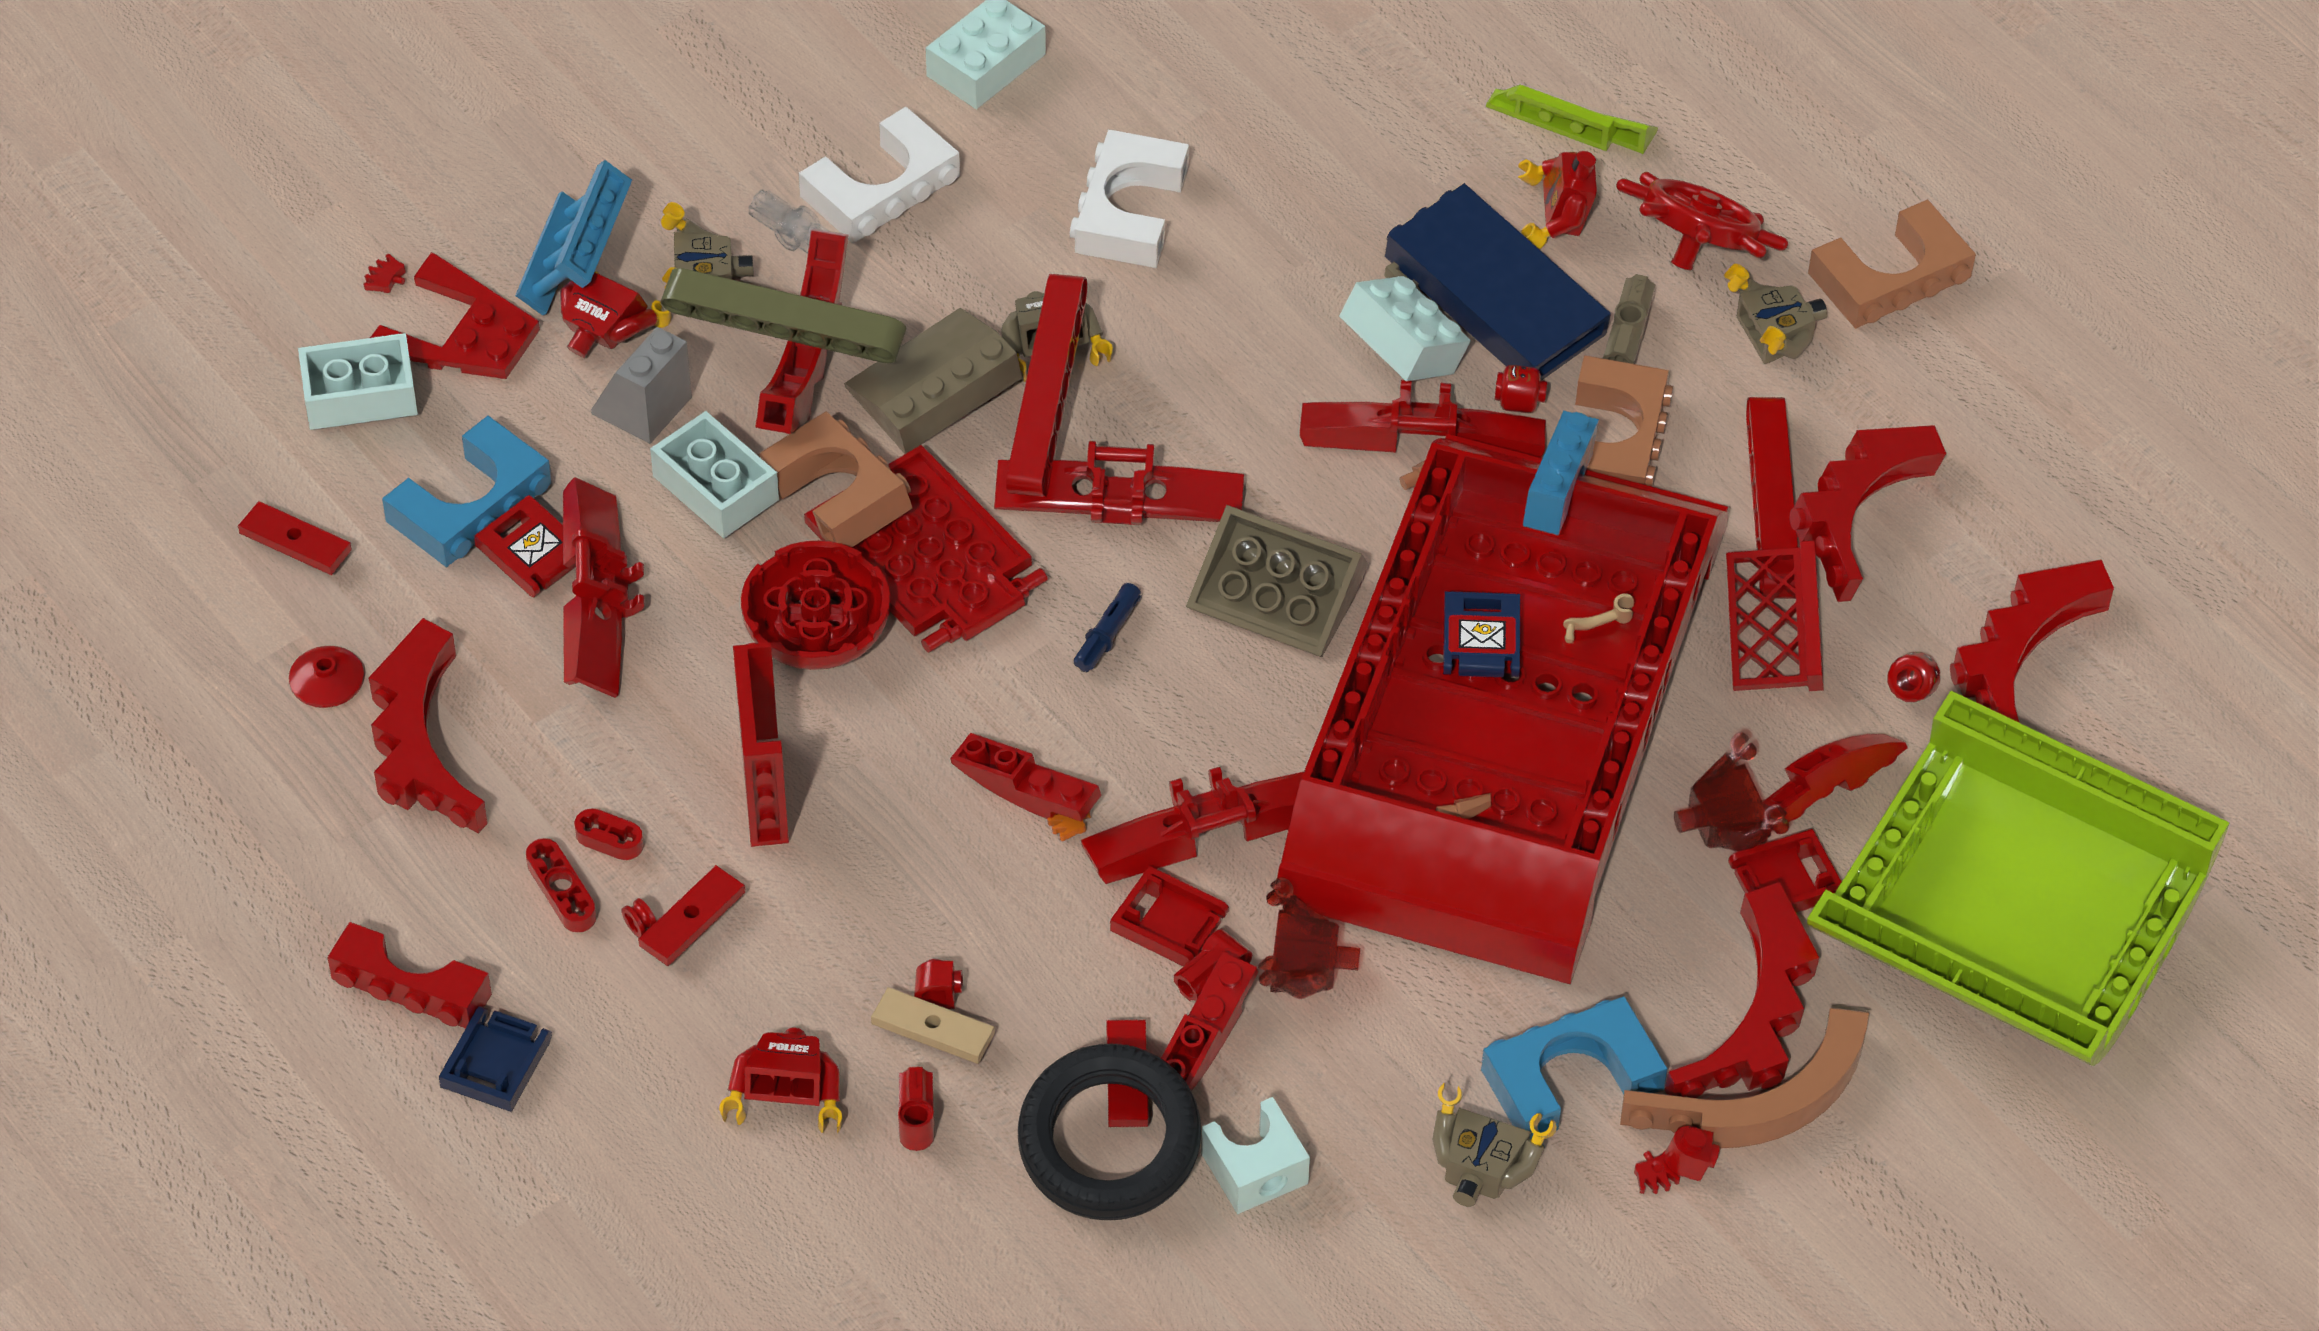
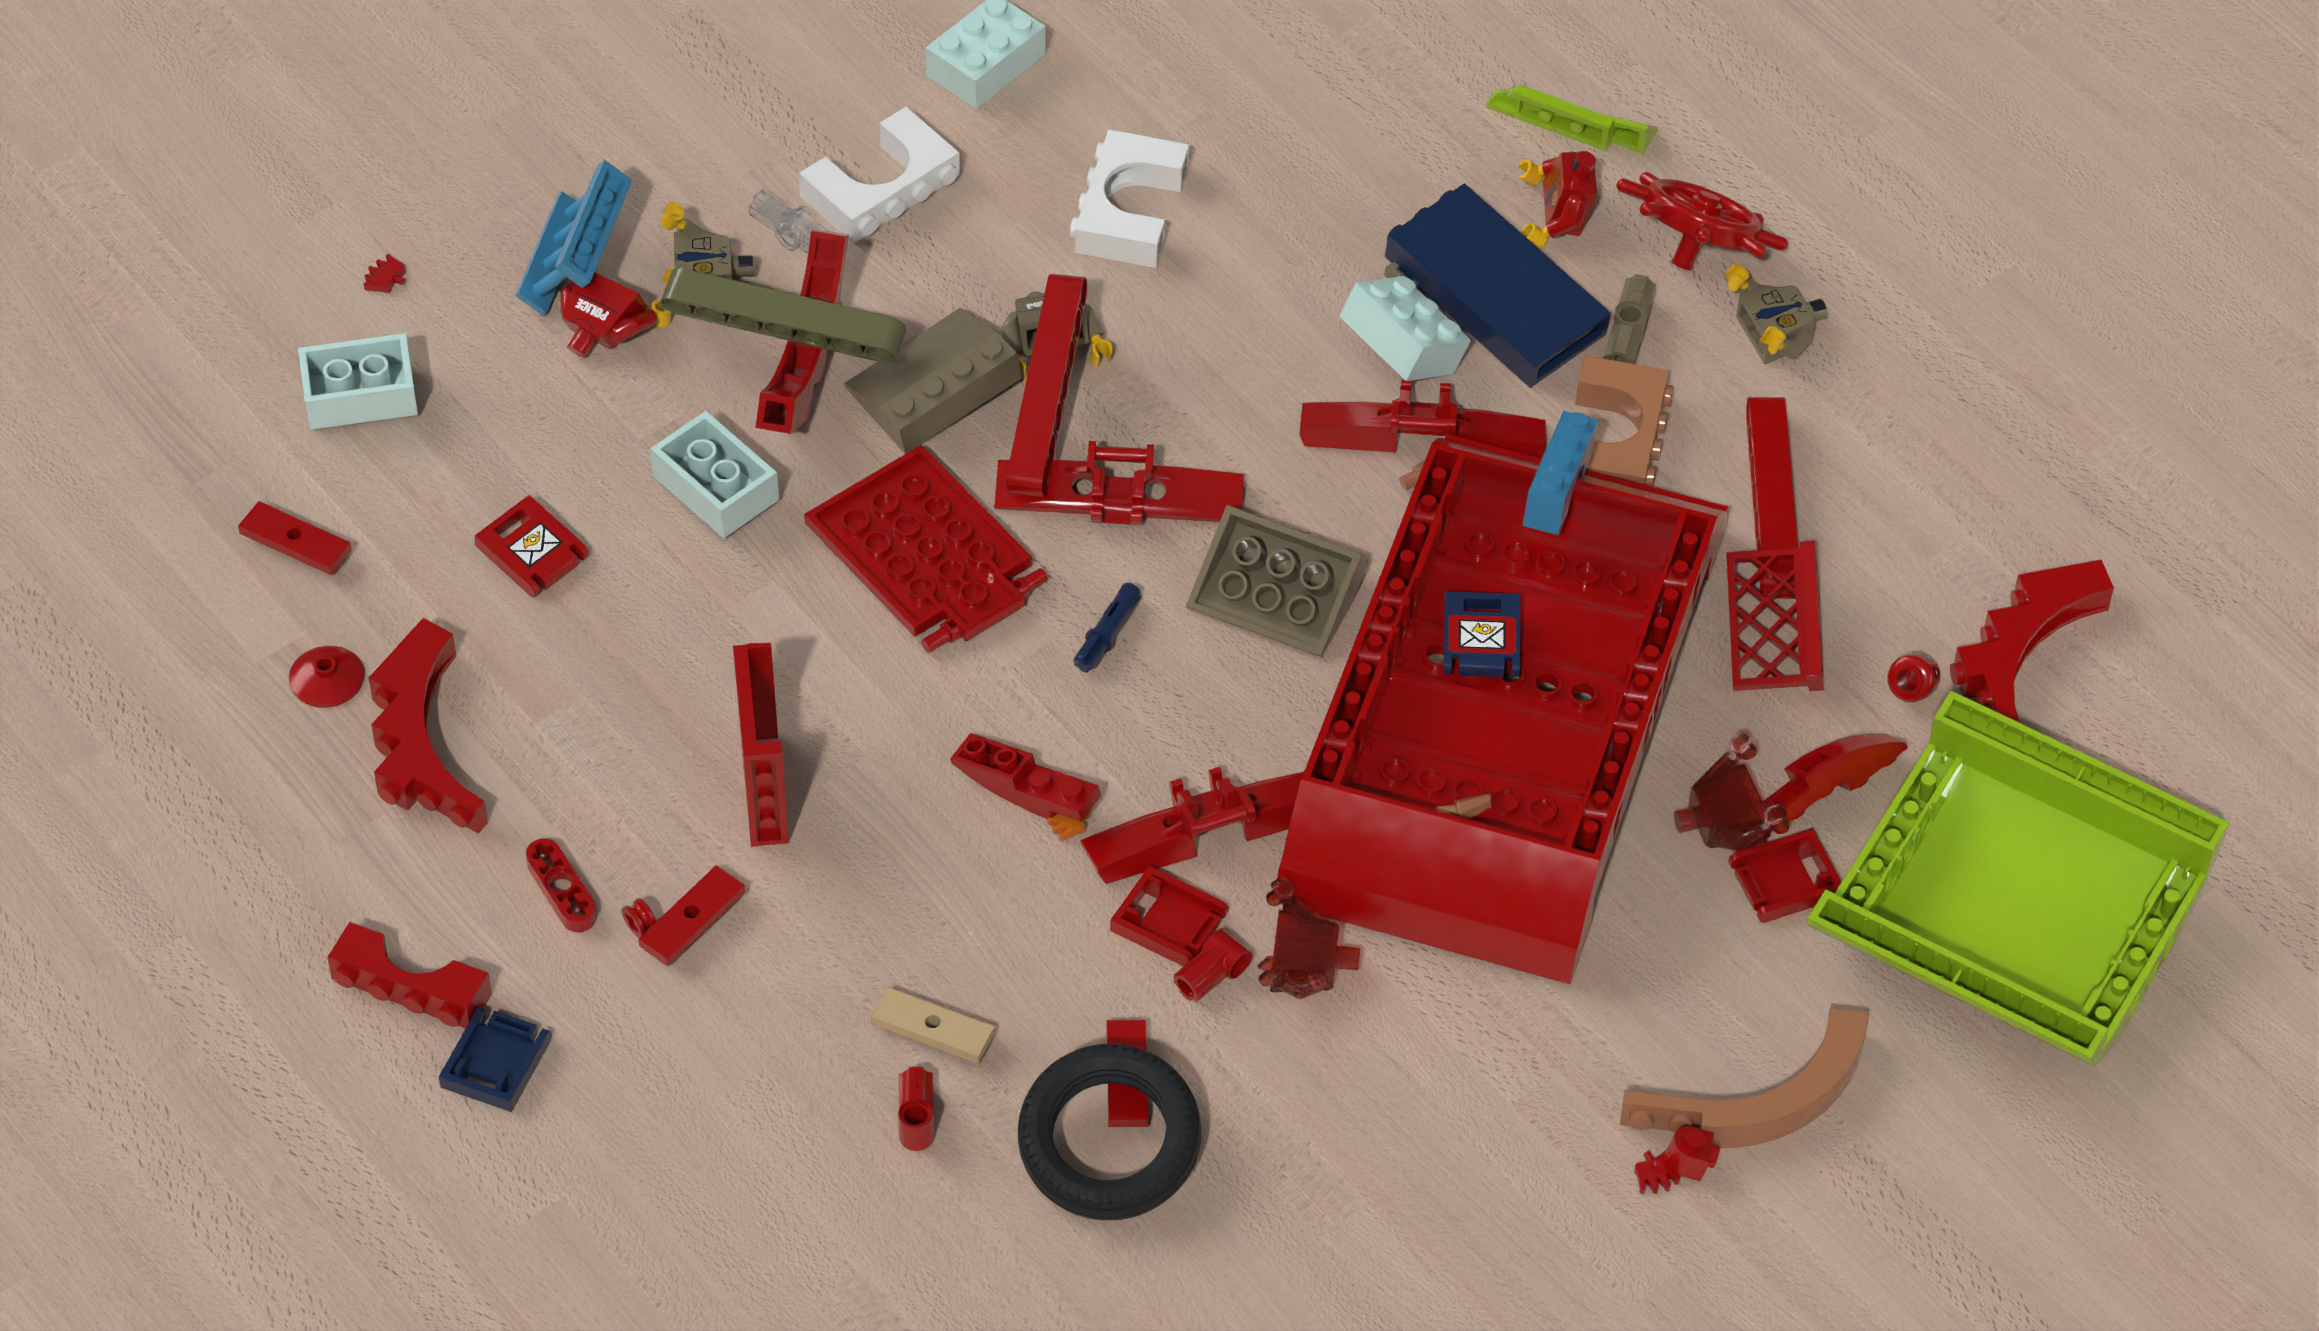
red wing [370,252,540,379] -> none
dark azure arch [382,416,552,568] -> none
red piece [563,477,645,698] -> none
red beam [574,808,644,860] -> none
light grey slope [591,327,692,444] -> none
red torso [719,1027,842,1133] -> none
red brick [741,540,890,670] -> none
nougat arch [758,411,912,547] -> none
red plate [914,959,963,1009] -> none
red slope [1161,952,1259,1091] -> none
light aqua piece [1201,1097,1310,1214] -> none
dark tan torso [1432,1083,1557,1207] -> none
dark azure arch [1481,996,1667,1139] -> none
red head [1494,365,1547,413] -> none
tan piece [1563,594,1634,643] -> none
red arch [1664,882,1819,1098] -> none
red arch [1790,425,1946,602] -> none
nougat arch [1808,199,1976,329] -> none

